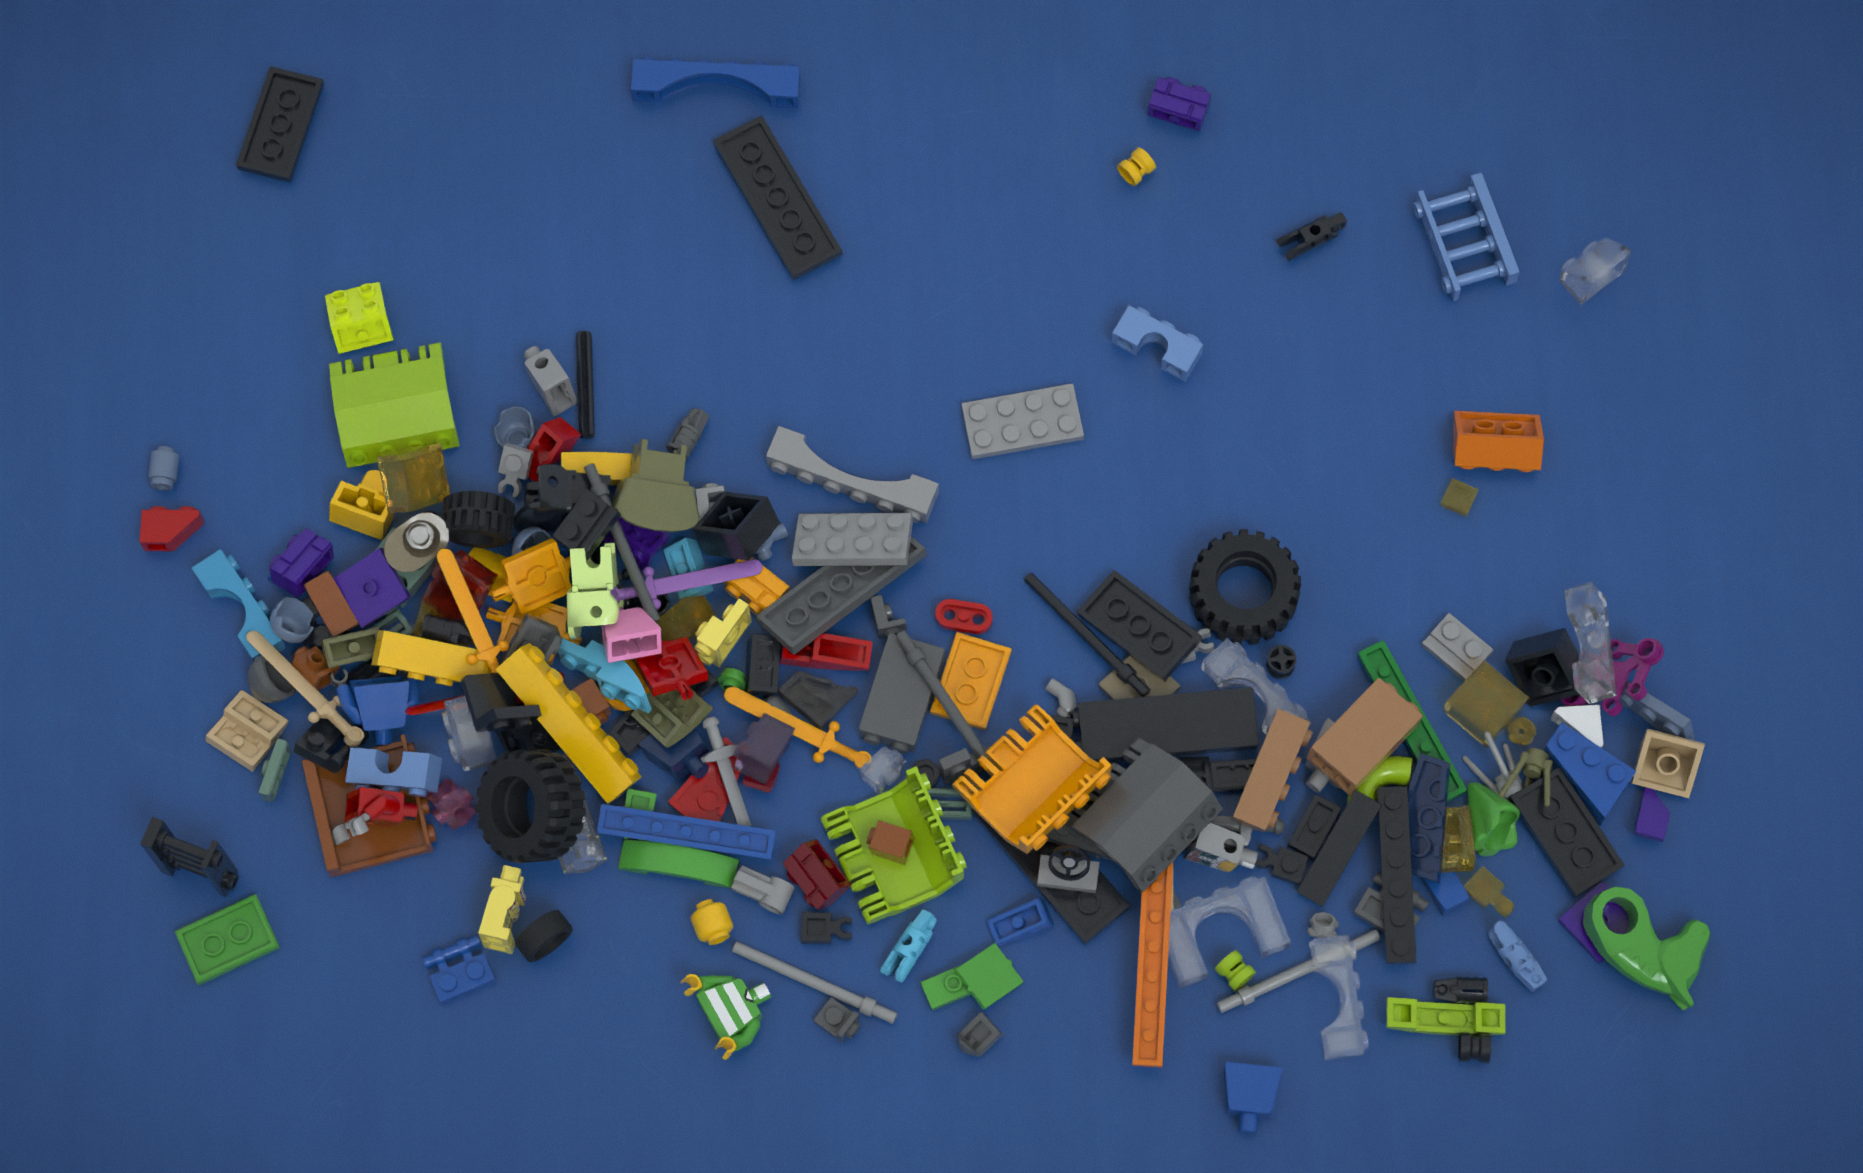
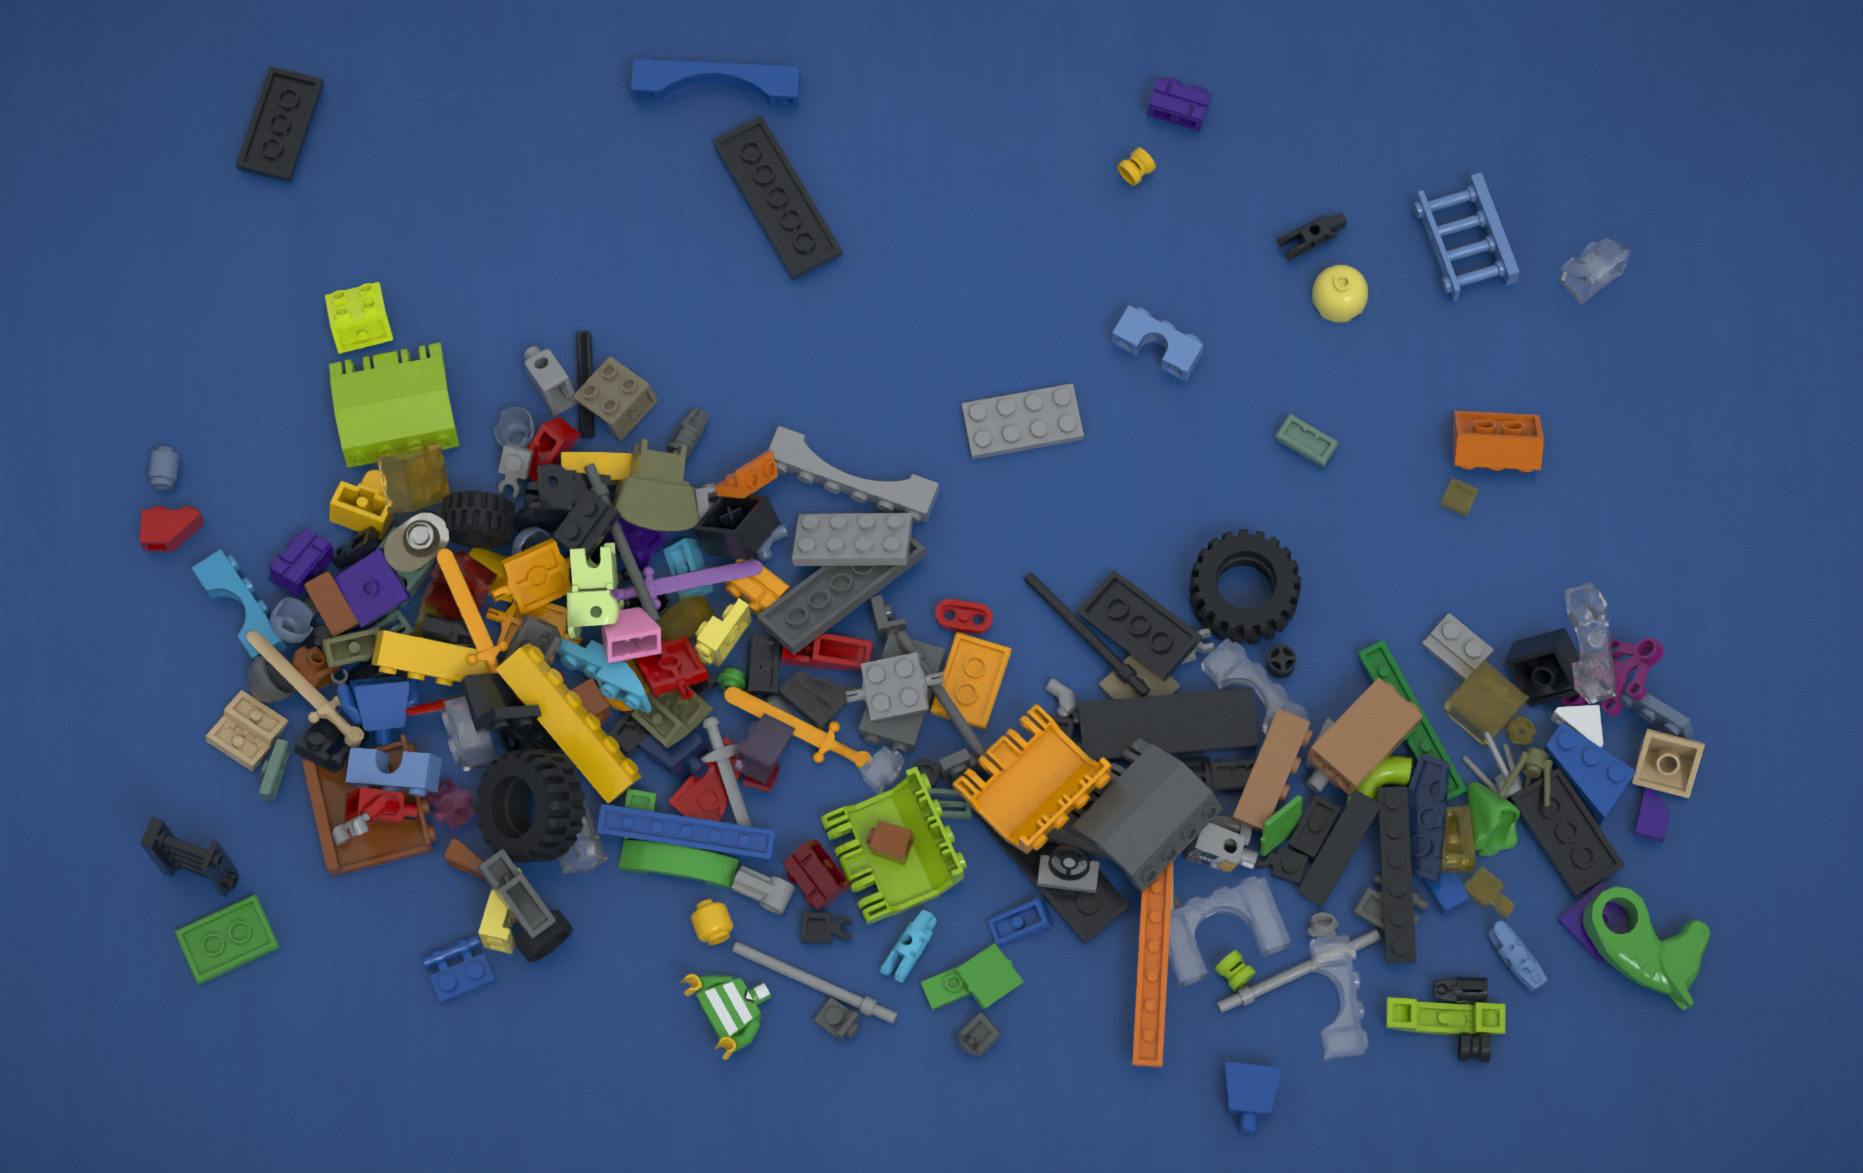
none -> black plate [332,525,379,569]
none -> dark orange slope [444,837,487,882]
none -> dark grey slope [477,849,556,938]
none -> dark tan bracket [573,357,659,441]
none -> orange bracket [715,451,778,498]
none -> light grey plate [846,652,945,722]
none -> bright green piece [1260,795,1303,856]
none -> sand green plate [1275,414,1339,468]
none -> light yellow cylinder [1312,265,1368,323]

